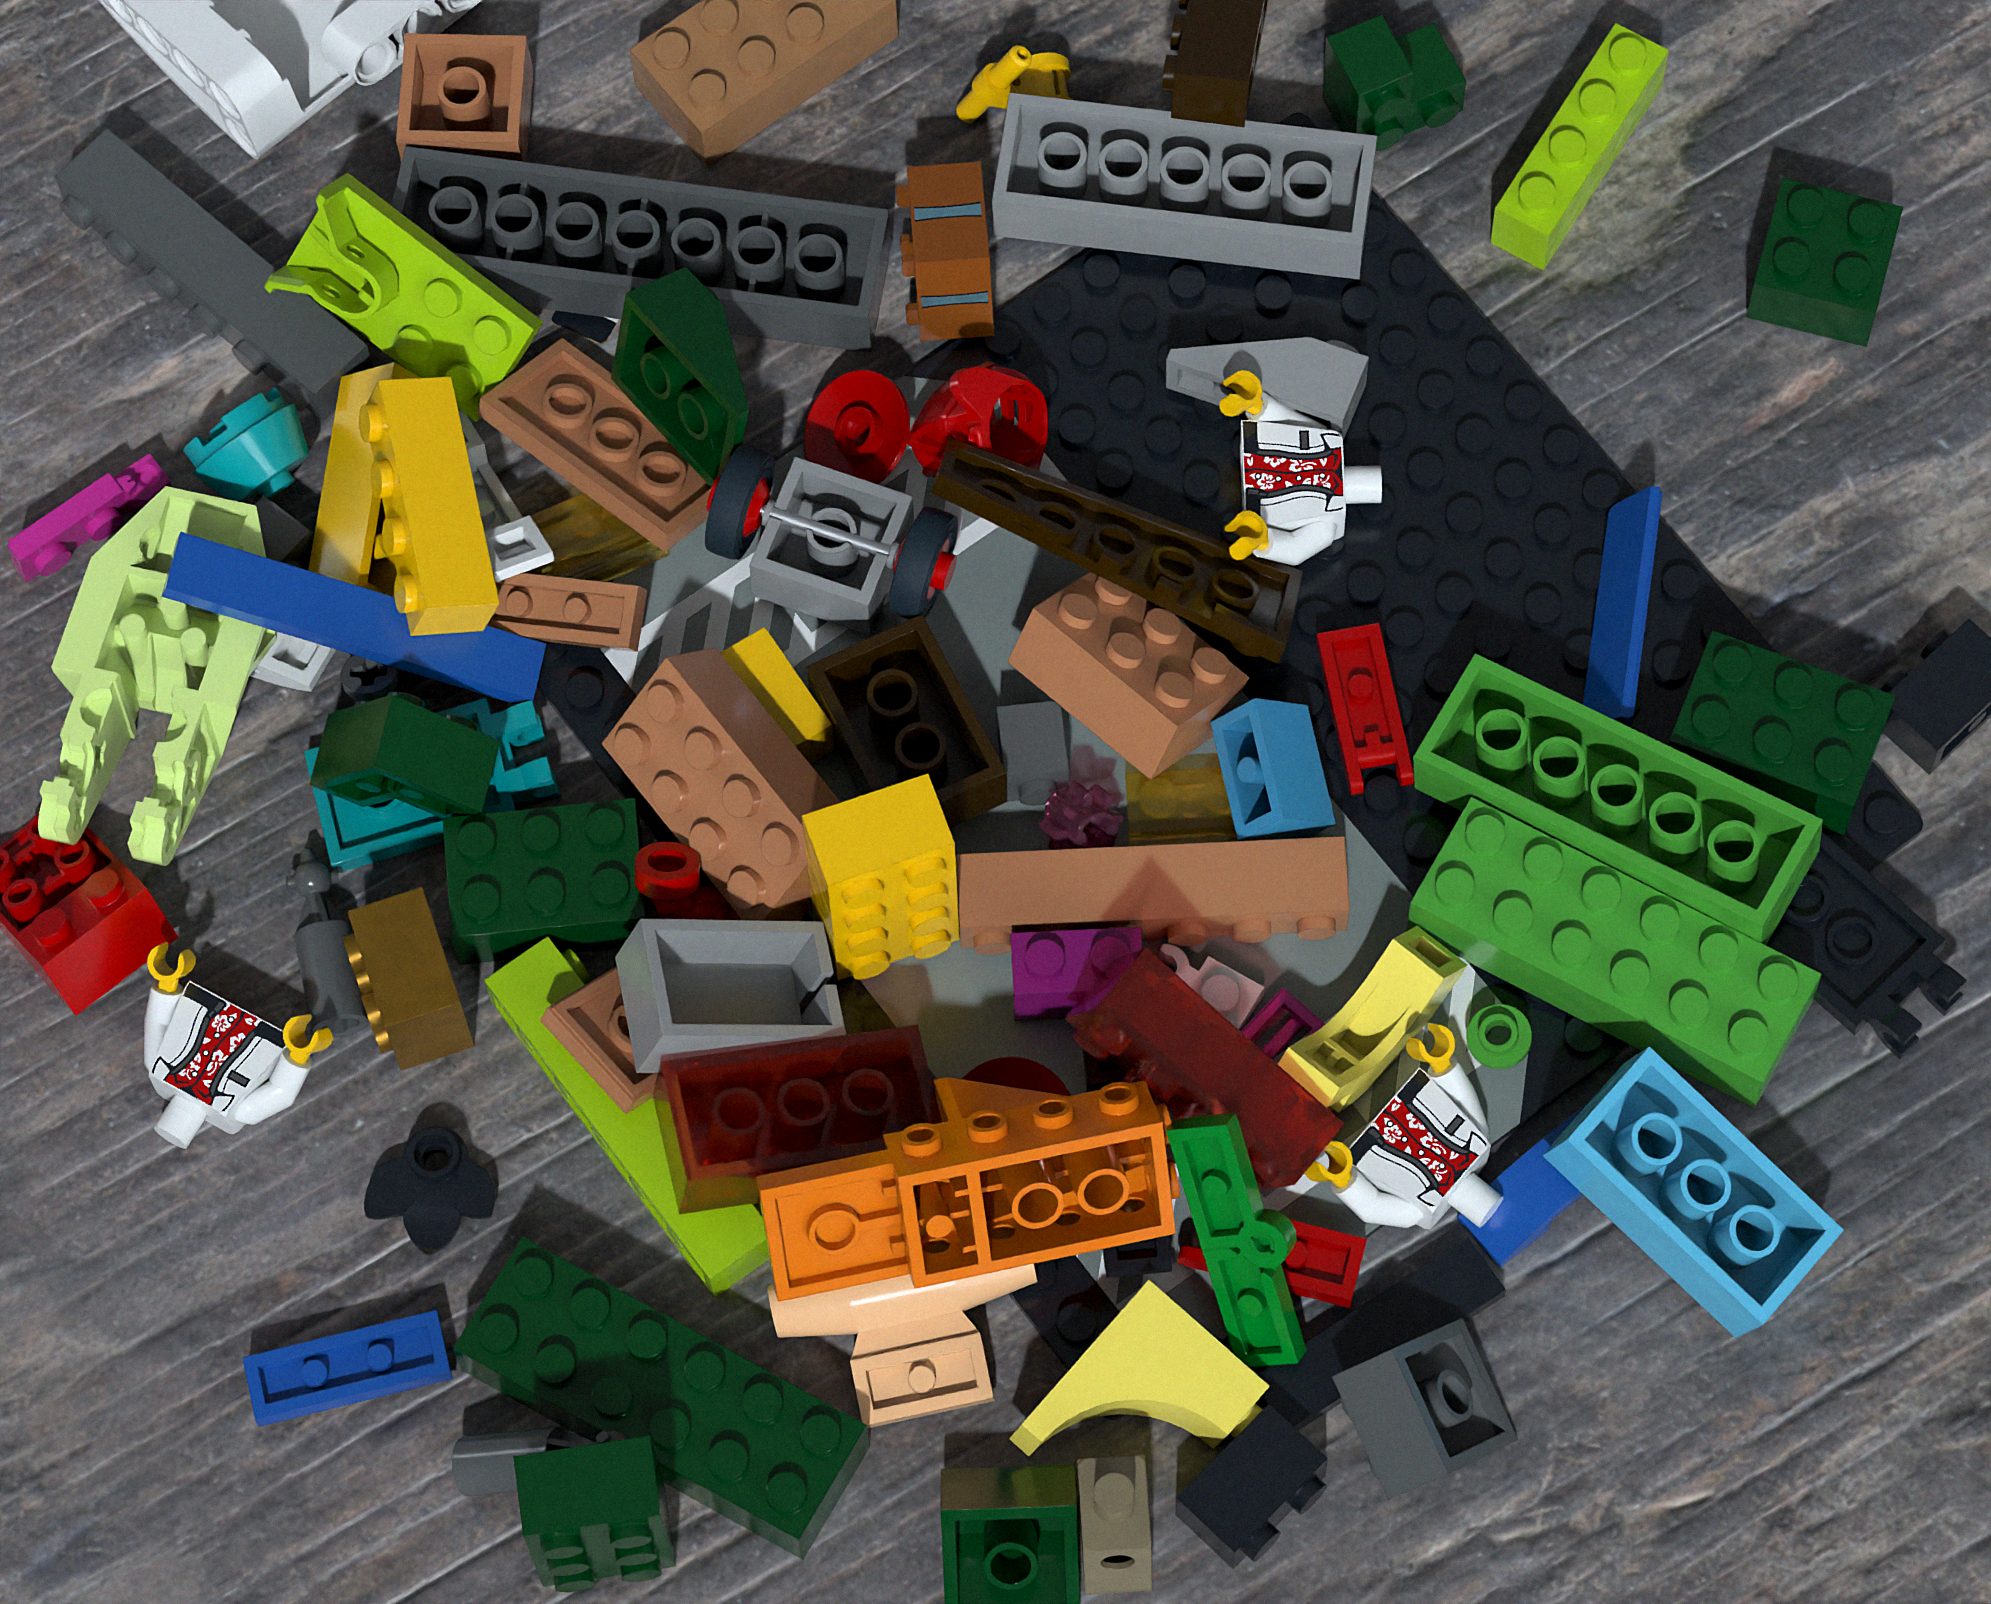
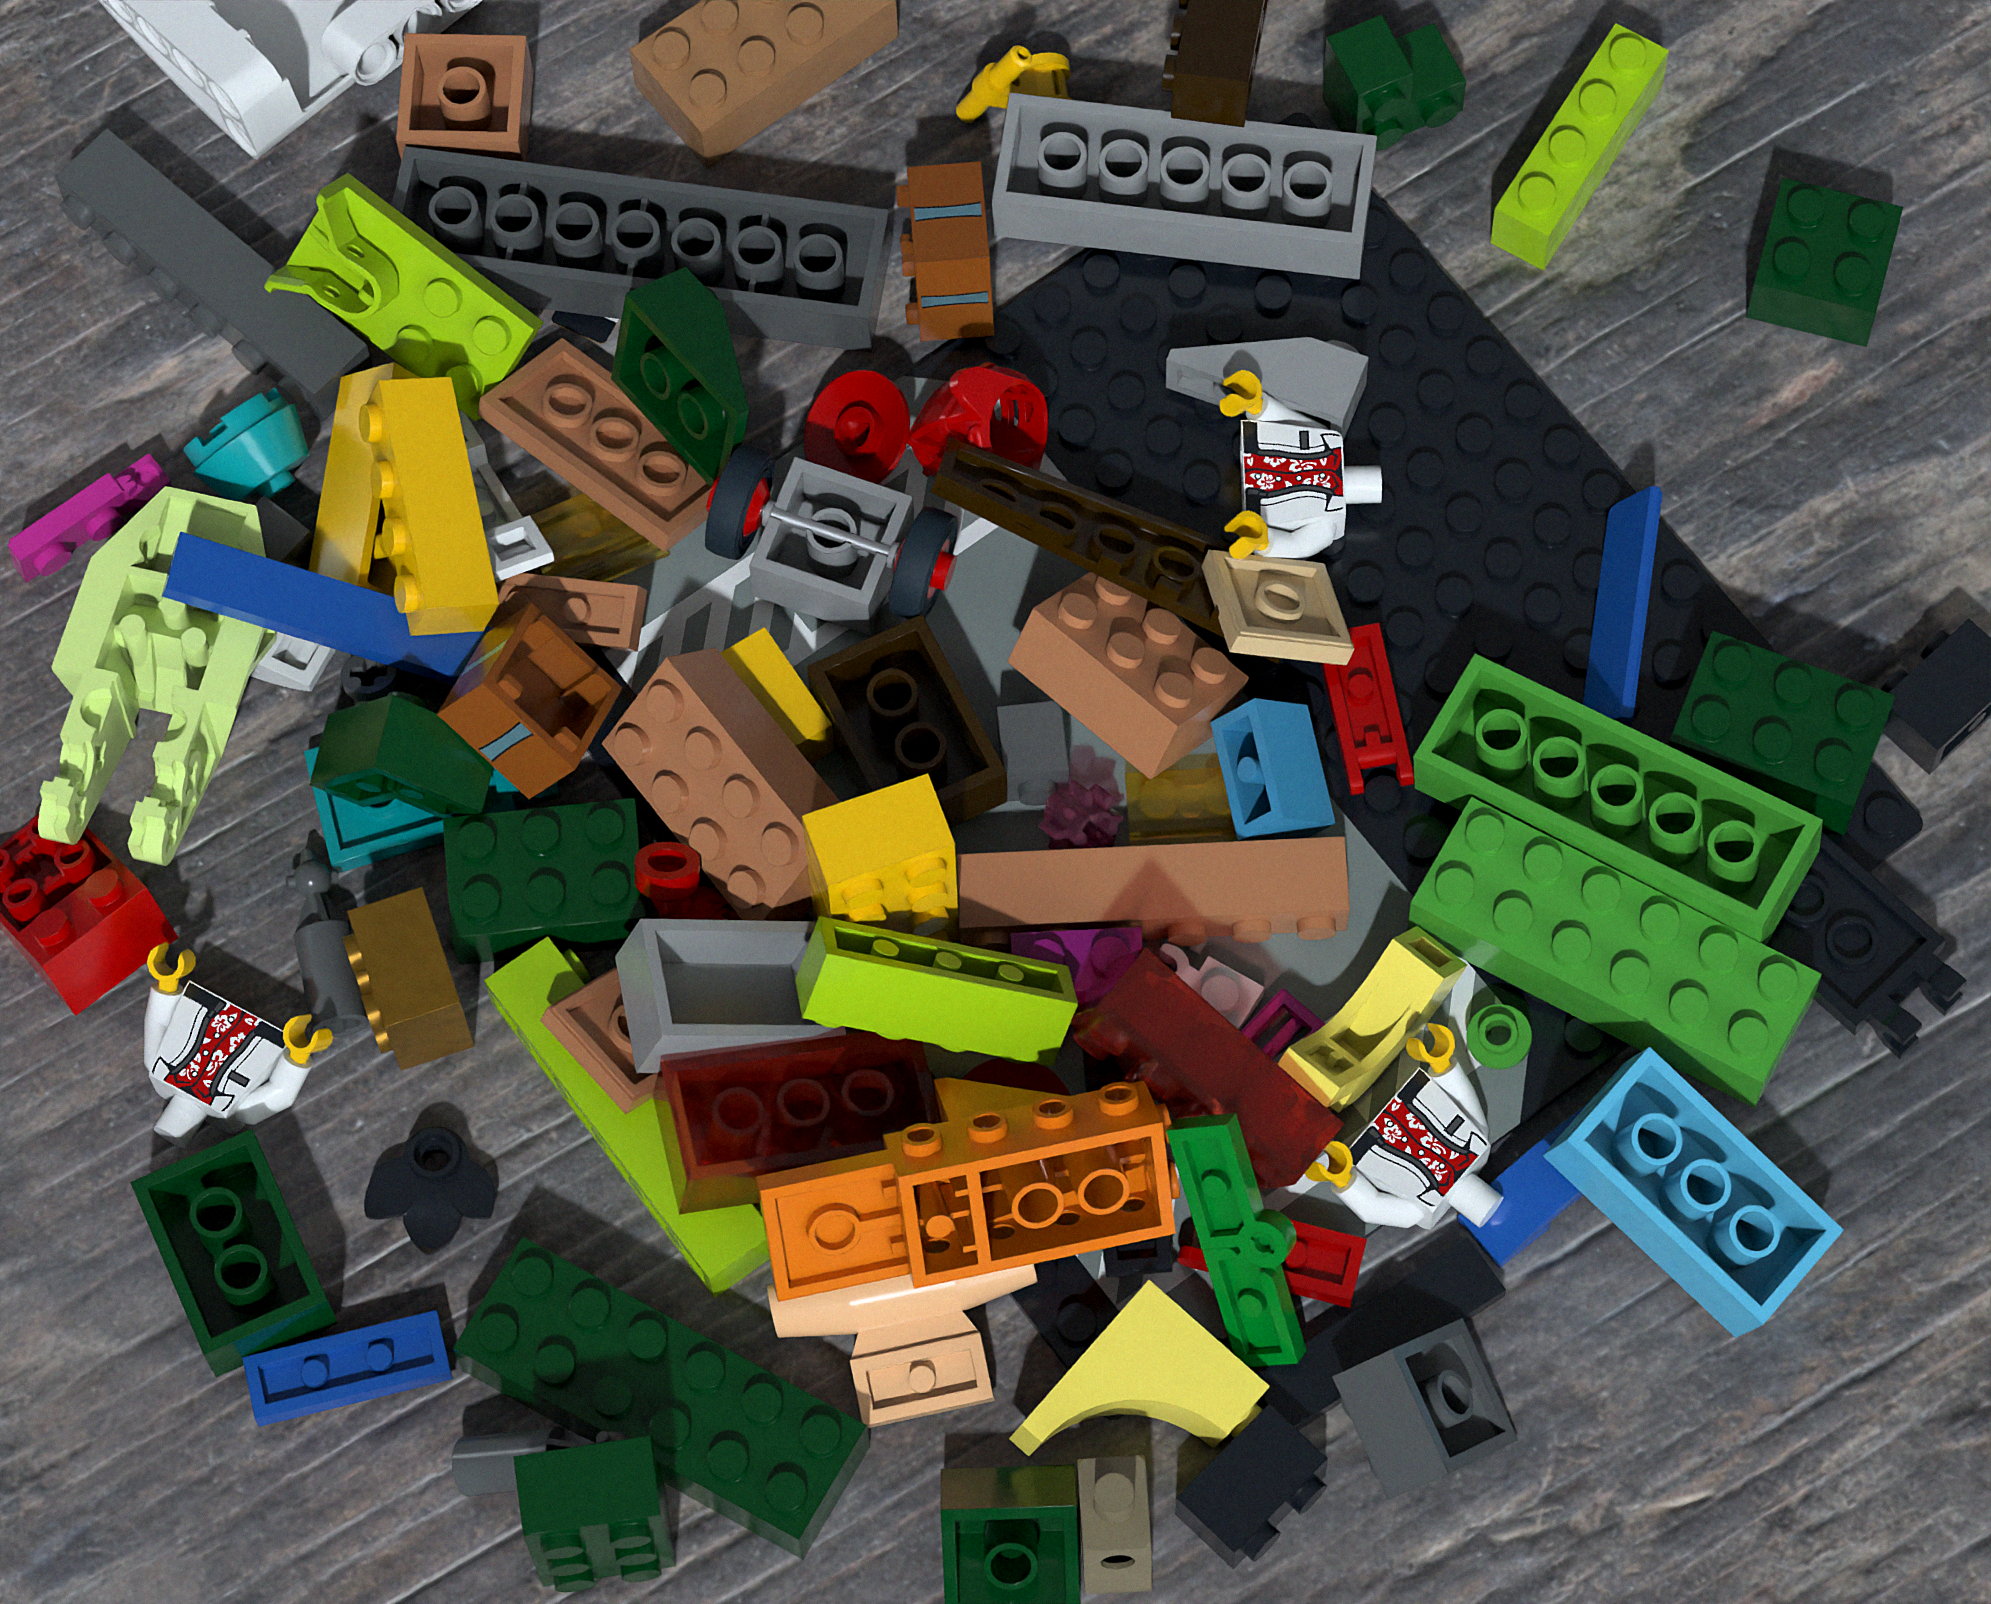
none -> dark green brick [130,1128,338,1378]
none -> dark orange container [437,602,622,799]
none -> lime brick [795,916,1078,1067]
none -> tan tile [1201,550,1354,665]

